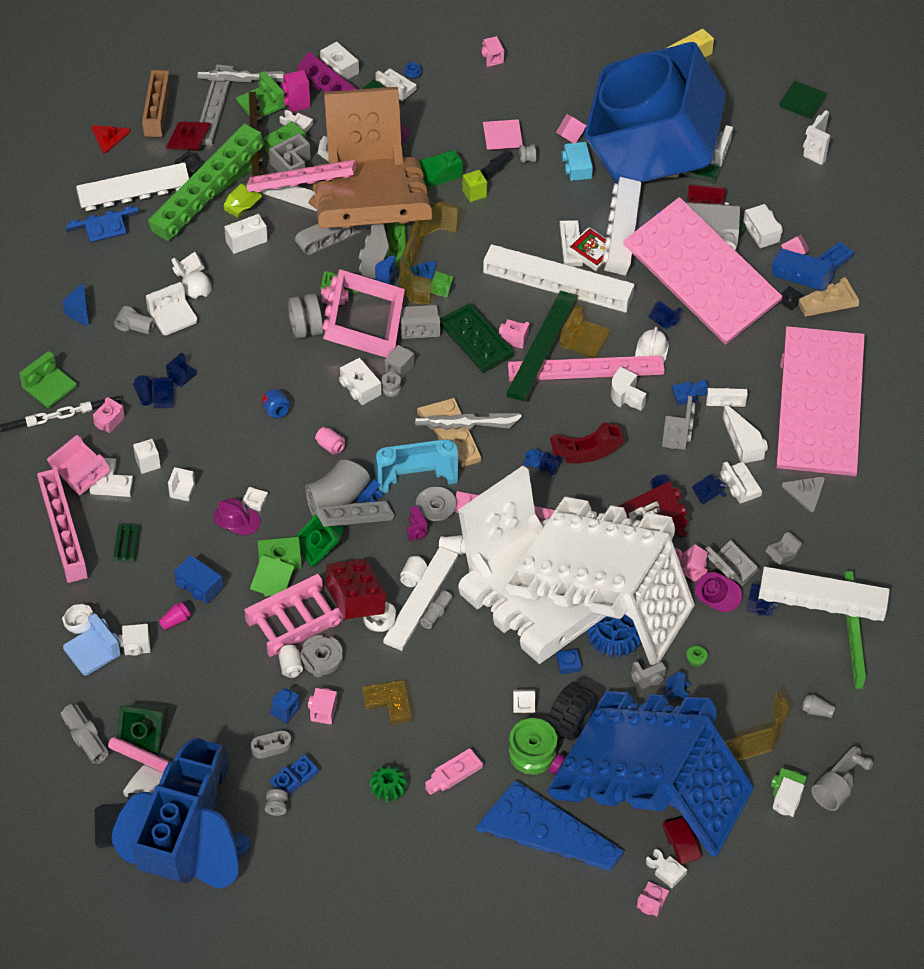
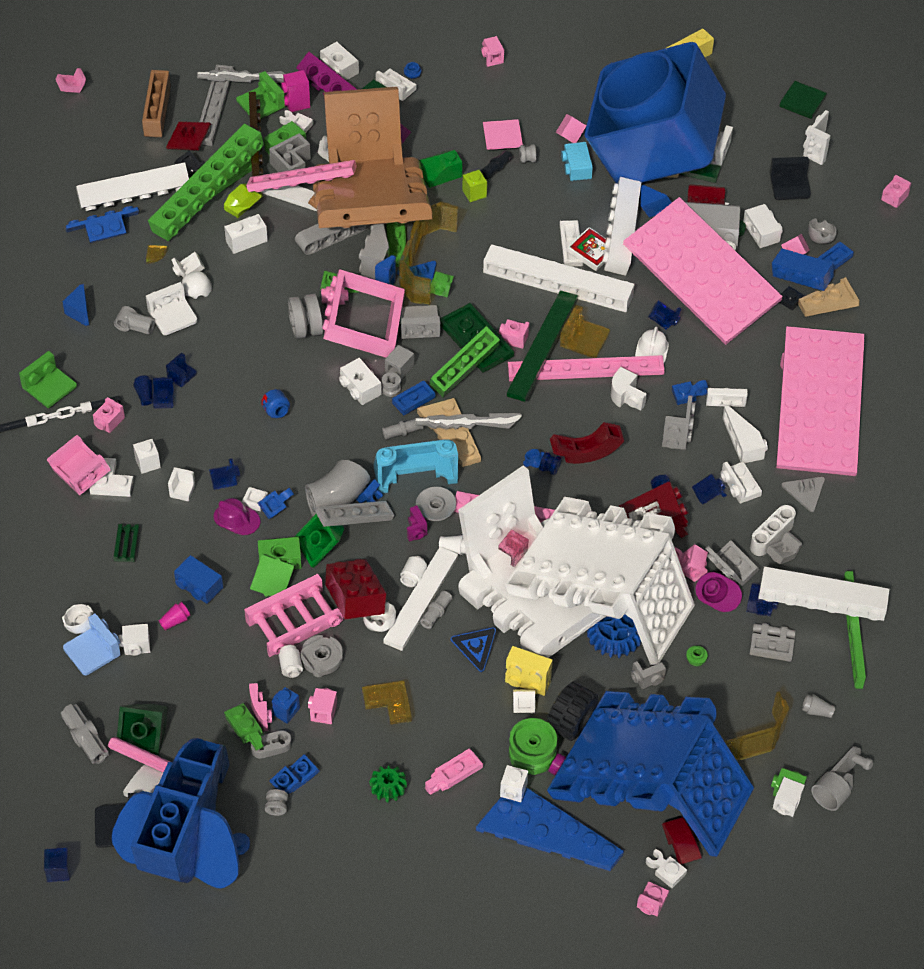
bright pink brick [37,468,88,583] -> none
red piece [91,125,130,154] -> none
bright pink brick [315,427,345,455] -> none
blue plate [556,649,581,674] -> none
blue tile [665,671,690,701] -> none
none -> clear blue panel [44,848,70,882]
none -> bright pink bracket [55,68,86,93]
none -> clear yellow tile [146,245,167,264]
none -> clear blue bracket [209,458,240,490]
none -> bright green hinge [224,703,264,750]
none -> bright pink slope [249,683,272,731]
none -> blue plate [257,488,294,519]
none -> light grey pin [382,417,423,440]
none -> blue plate [392,380,435,416]
none -> bright green brick [429,326,500,398]
none -> black piece [450,628,496,672]
none -> clear pink panel [498,529,529,567]
none -> white brick [500,765,528,802]
none -> light yellow piece [505,646,553,696]
none -> blue slope [641,185,672,218]
none -> light grey plate [749,623,796,662]
none -> white beam [750,505,796,556]
none -> black bracket [769,157,811,200]
none -> light grey hair [808,218,837,244]
none -> bright pink brick [881,175,911,208]

